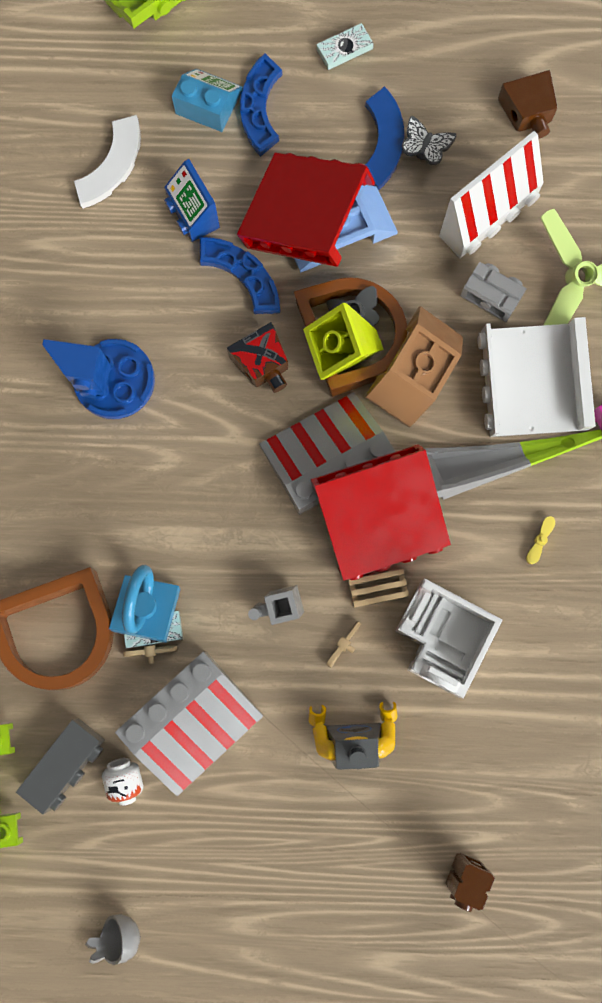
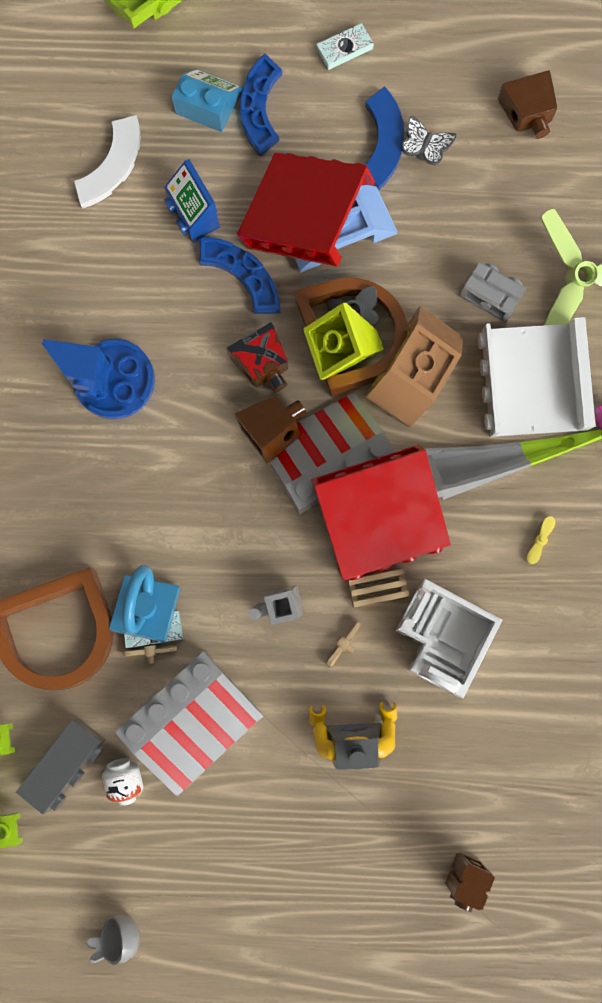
white slope [439,131,543,258] -> none
none -> reddish brown torso [235,397,306,463]

